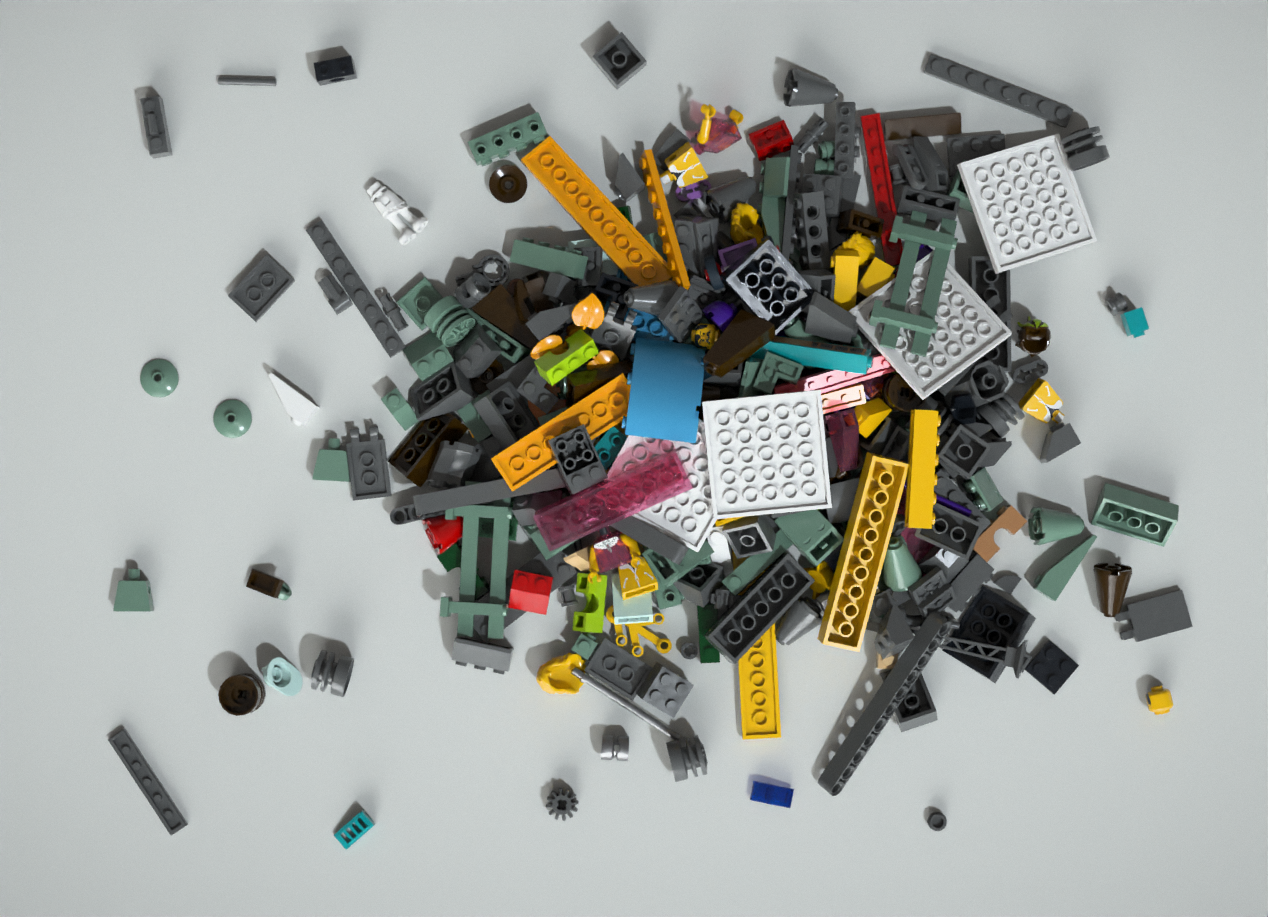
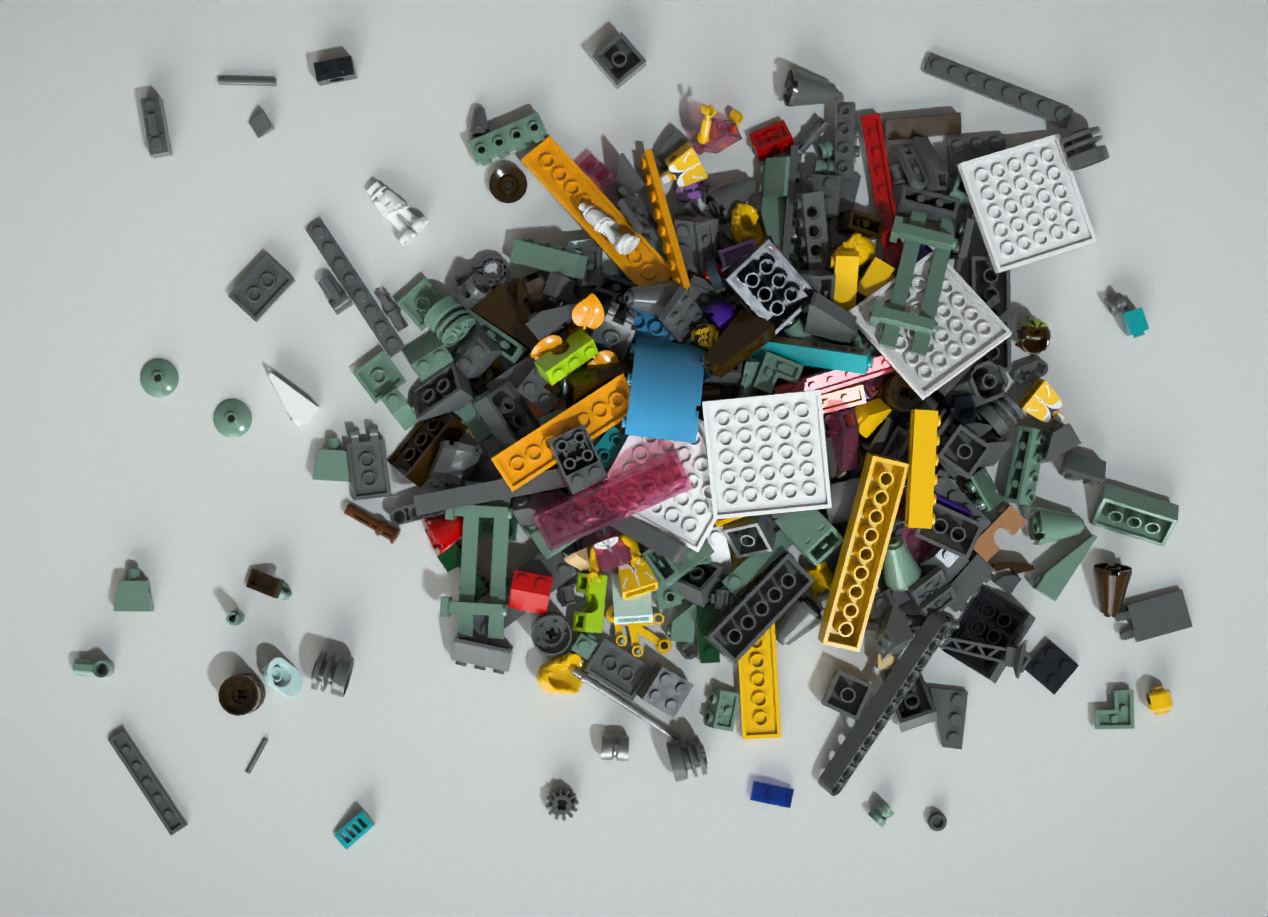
none -> sand green piece [73,658,115,678]
none -> sand green pin [226,610,245,626]
none -> dark grey piece [245,737,268,774]
none -> dark grey slope [249,111,275,138]
none -> reddish brown pin [344,503,401,544]
none -> sand green plate [353,350,407,404]
none -> dark grey cone [470,108,489,137]
none -> dark grey wheel [531,612,572,655]
none -> clear pink brick [578,154,616,192]
none -> white piece [578,203,640,255]
none -> dark grey plate [617,186,660,243]
none -> sand green slope [667,604,697,643]
none -> sand green bracket [704,688,740,732]
none -> dark grey brick [821,668,873,721]
none -> sand green wheel [868,800,895,827]
none -> dark grey wing [929,687,968,749]
none -> dark grey plate [950,207,975,273]
none -> dark brown slope [991,562,1035,574]
none -> sand green brick [1004,426,1047,507]
none -> dark grey slope [1060,451,1106,486]
none -> sand green plate [1094,690,1135,729]

